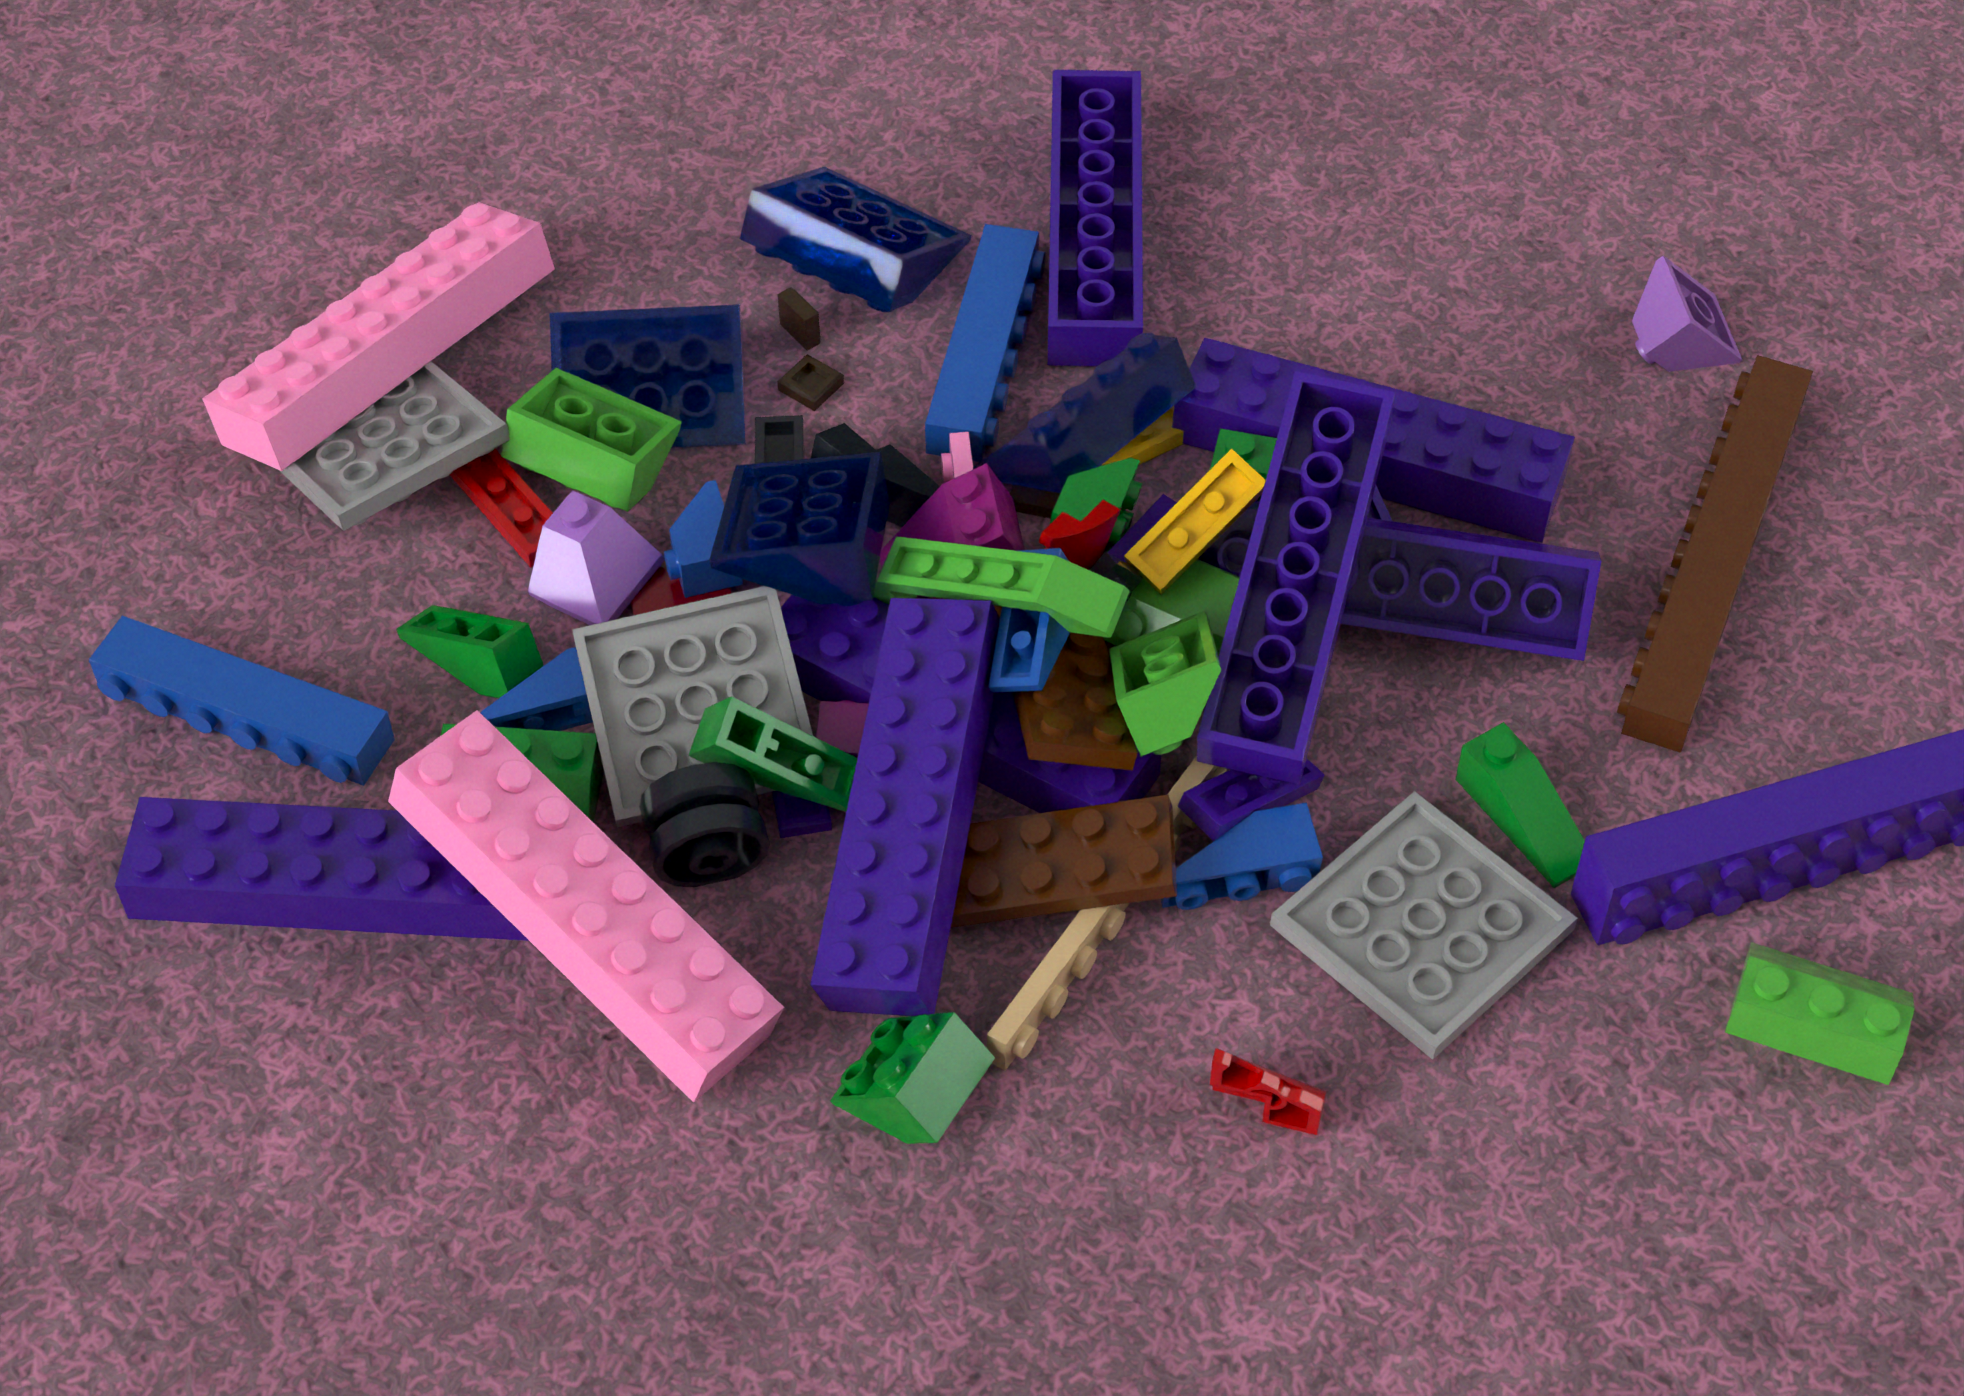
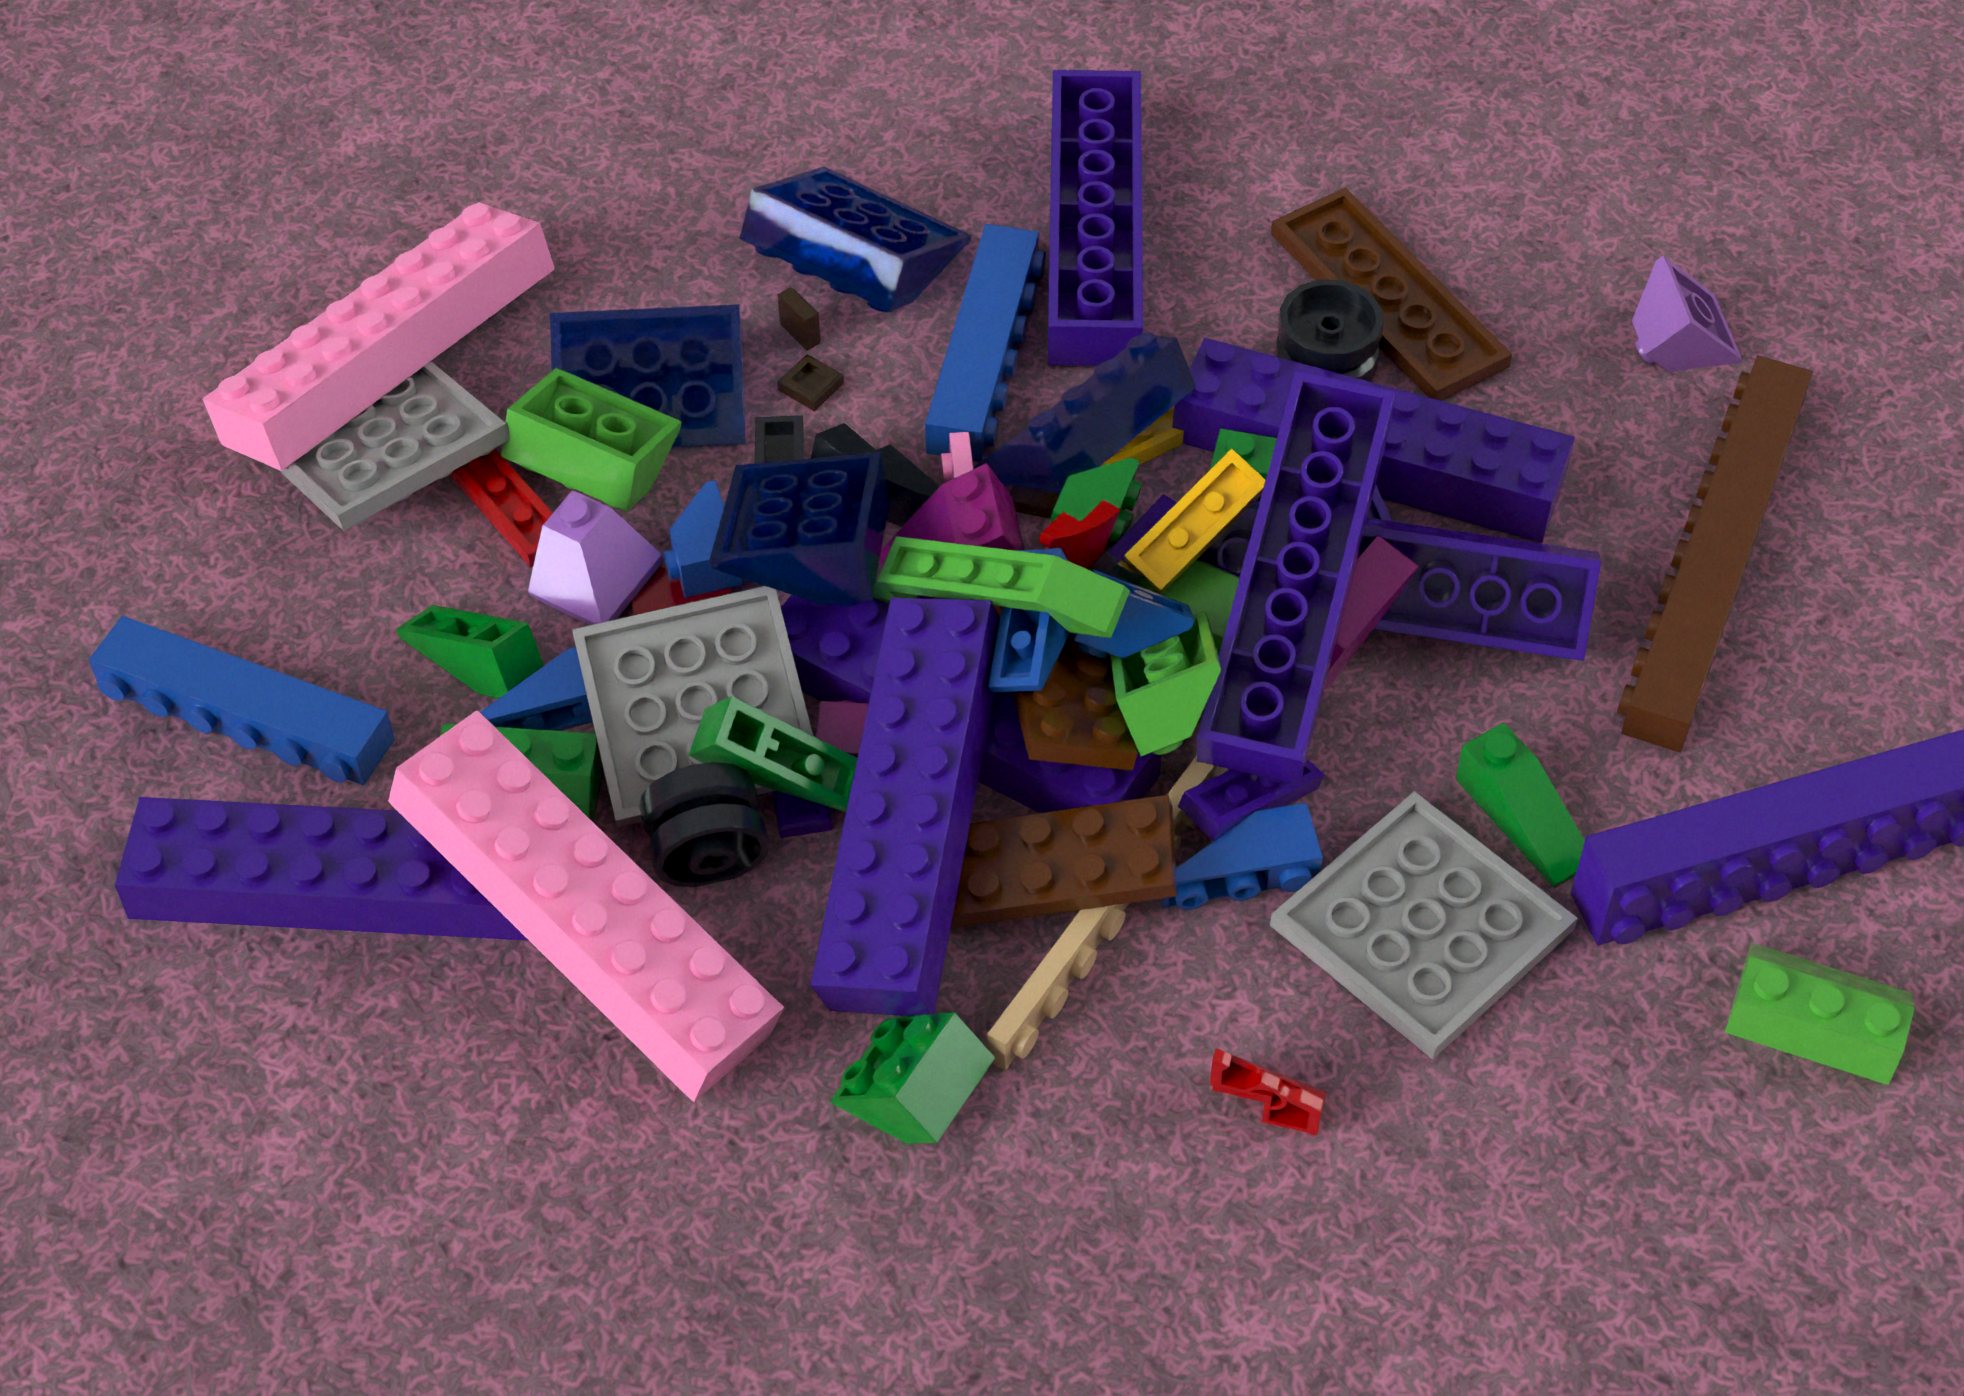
none -> blue slope [1072,570,1195,658]
none -> reddish brown plate [1271,187,1512,401]
none -> black wheel [1275,280,1383,382]
none -> magenta slope [1324,536,1420,689]

